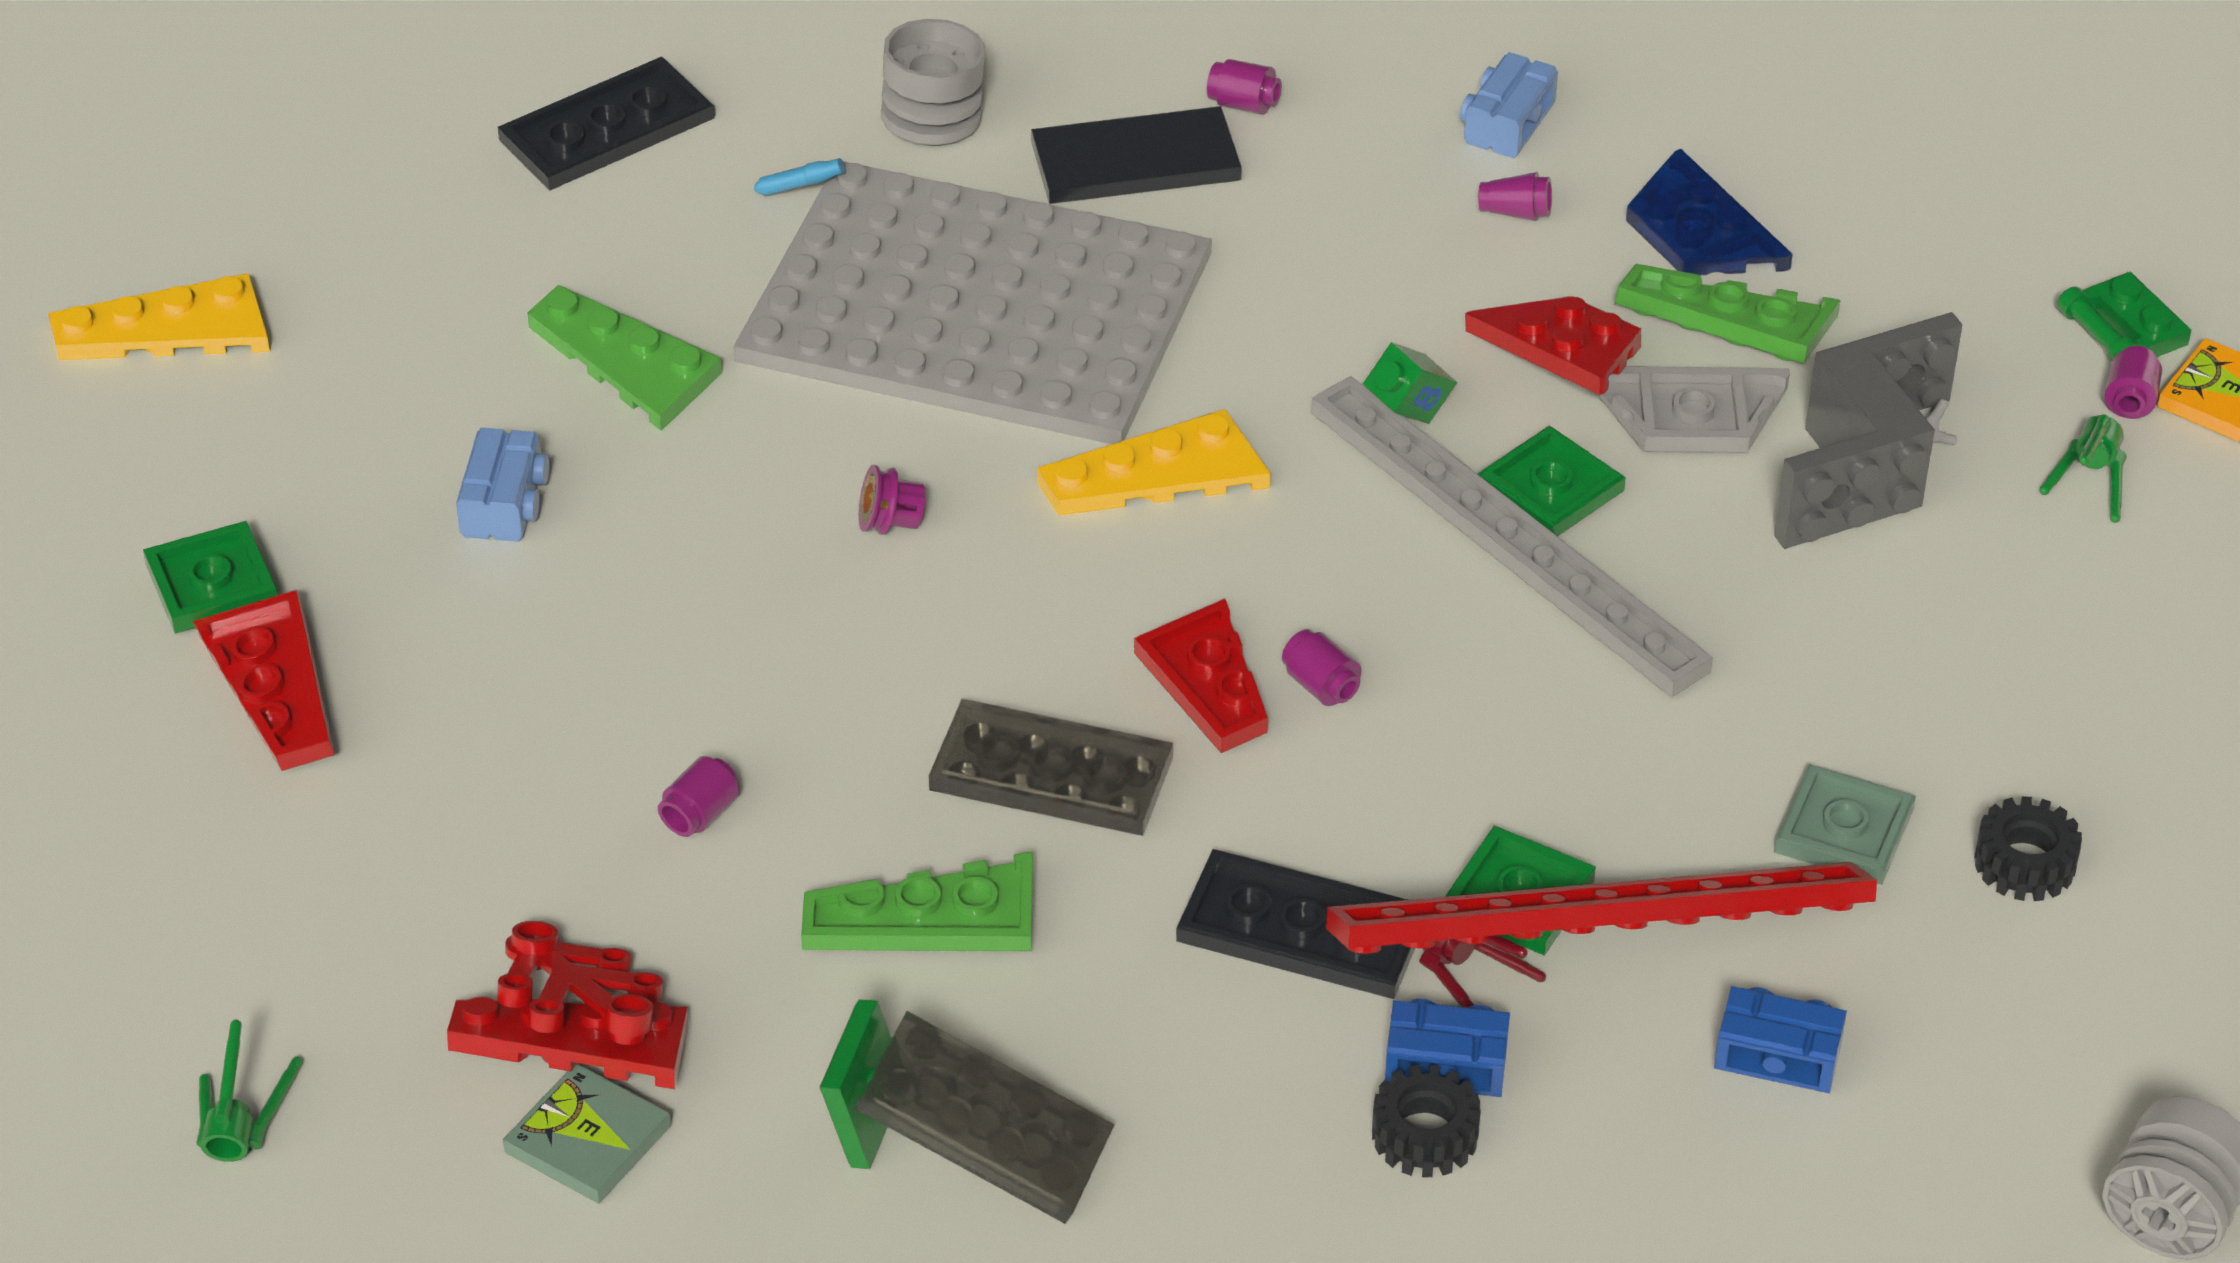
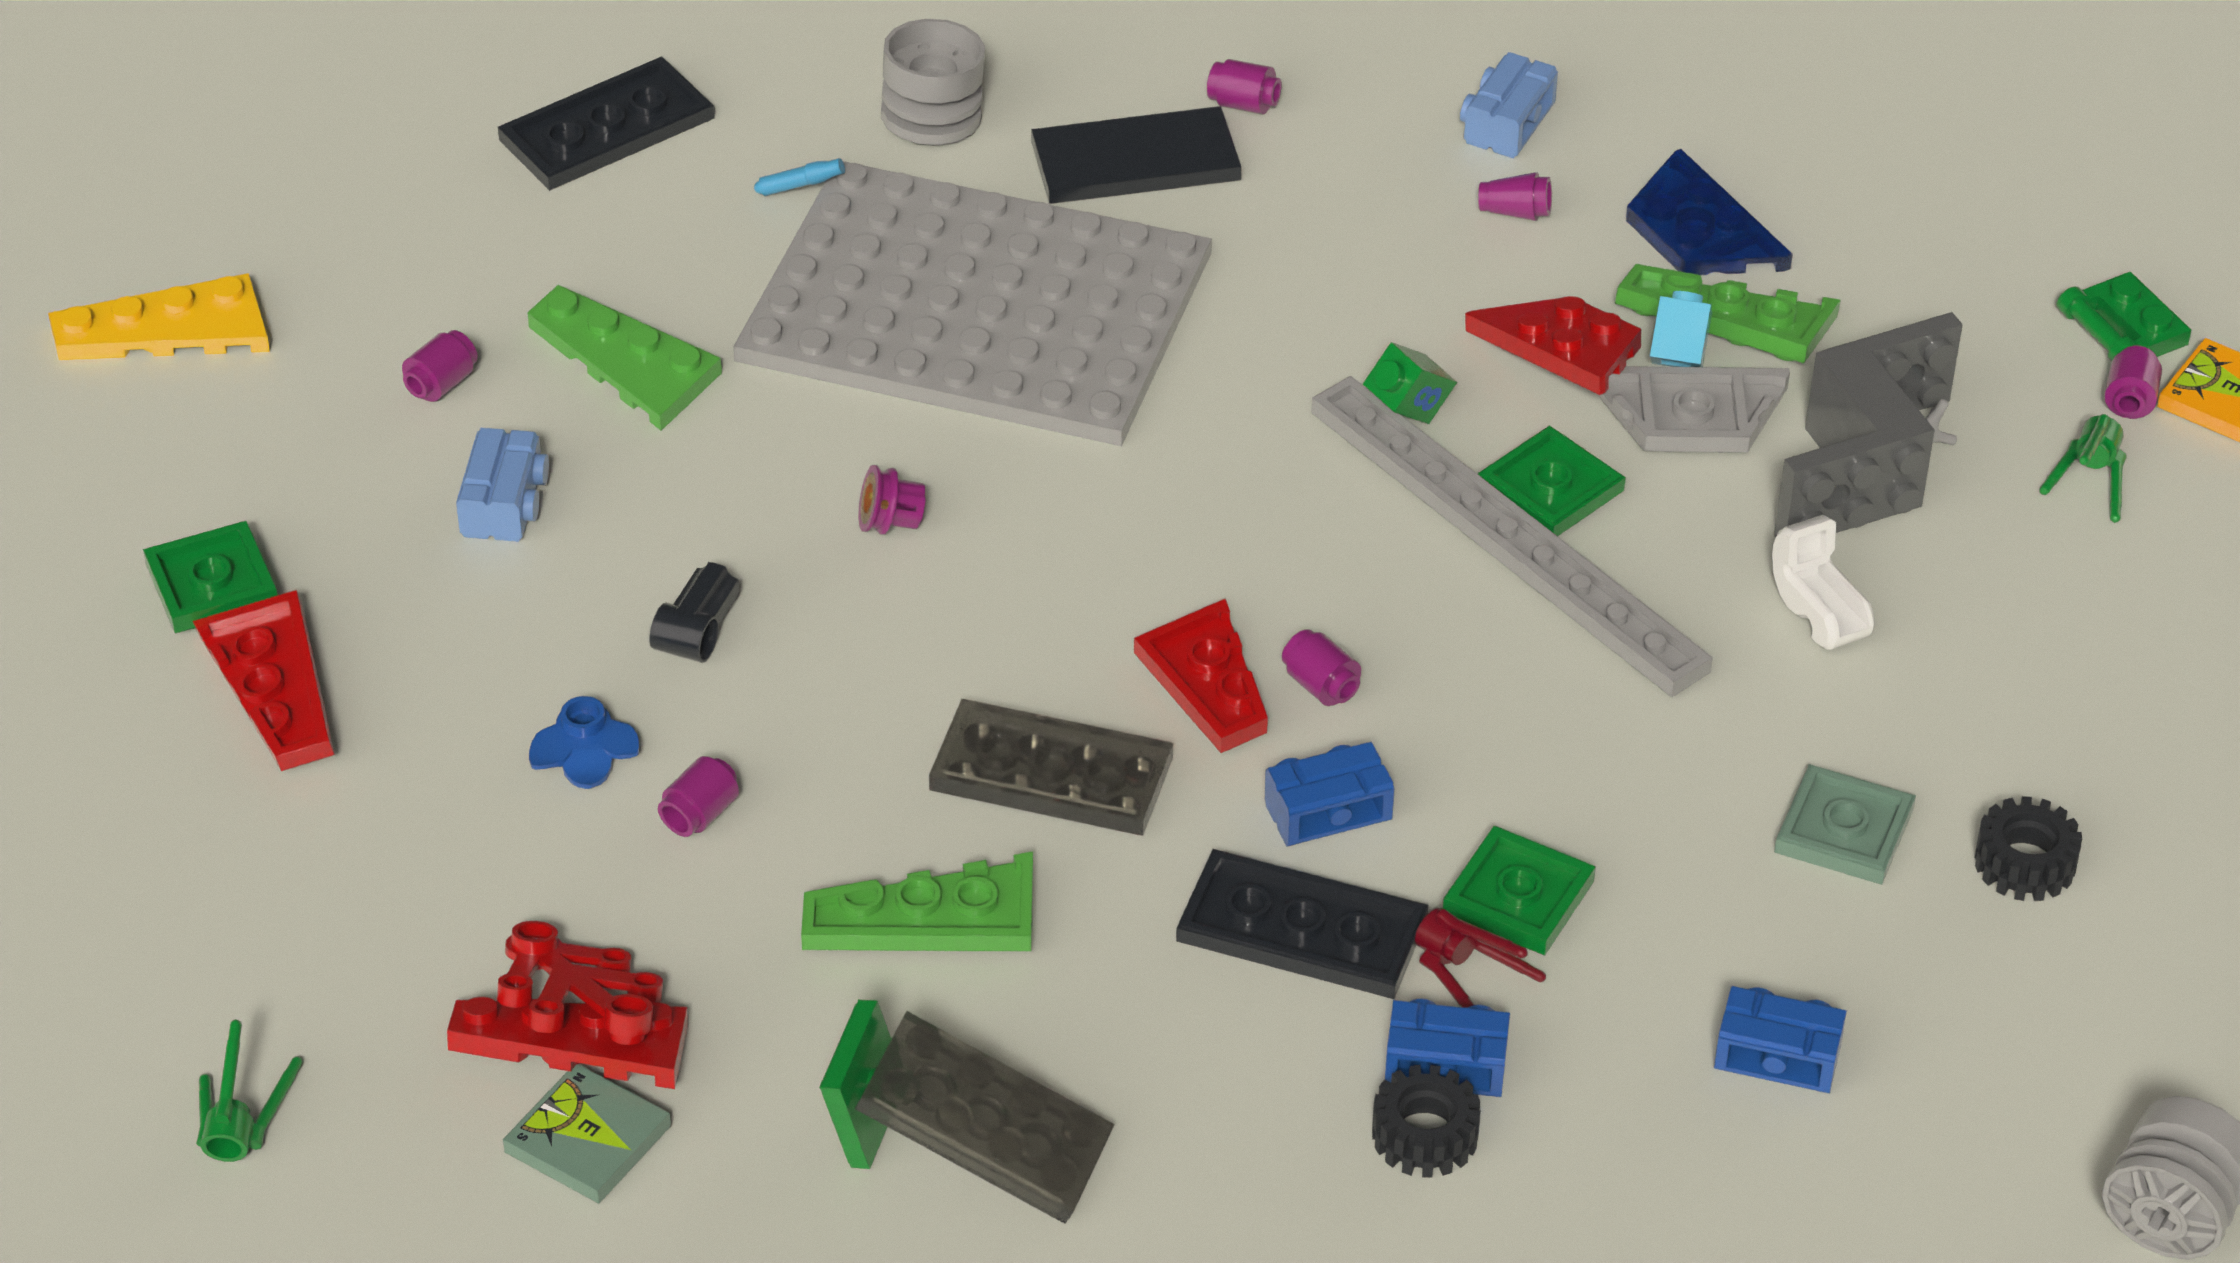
yellow wing [1037,409,1270,515] -> none
red plate [1326,862,1877,954] -> none
none -> magenta brick [402,330,478,402]
none -> blue plate [529,696,639,789]
none -> black piece [649,562,739,663]
none -> blue brick [1264,742,1394,847]
none -> medium azure brick [1650,291,1712,367]
none -> white animal [1772,515,1875,650]

